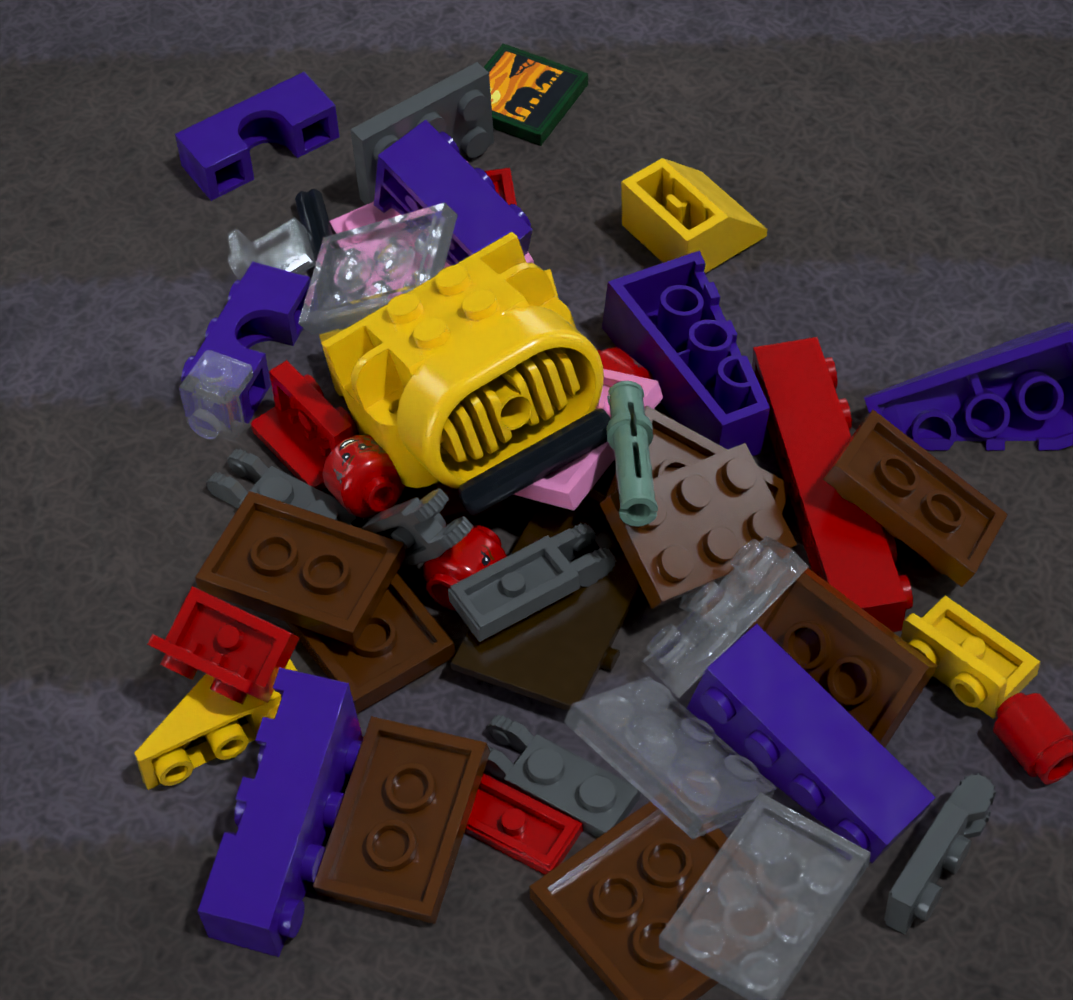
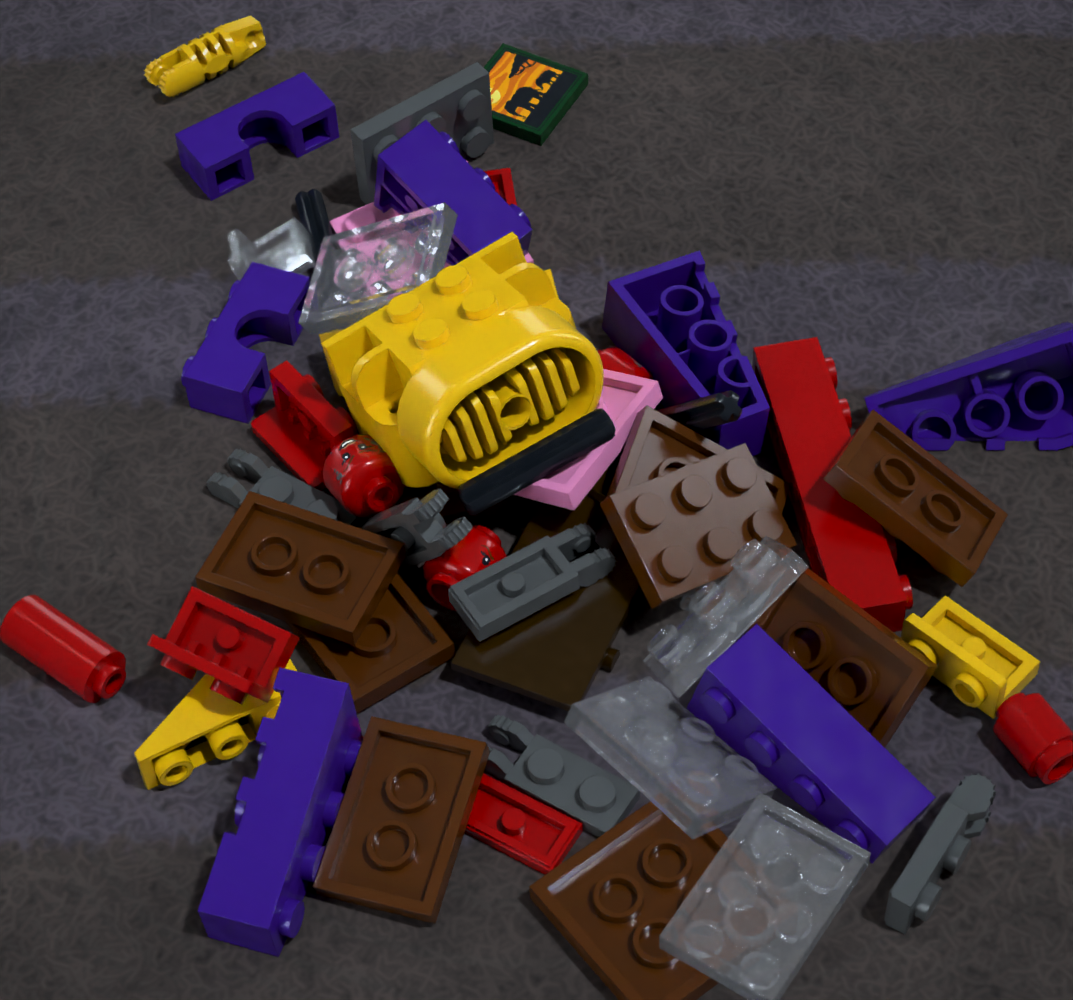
clear bracket [179,350,253,442] -> none
sand green pin [606,381,658,527] -> none
yellow slope [621,158,767,273] -> none
none -> red brick [0,595,126,703]
none -> yellow hinge [144,16,266,98]
none -> black axle [657,390,742,432]

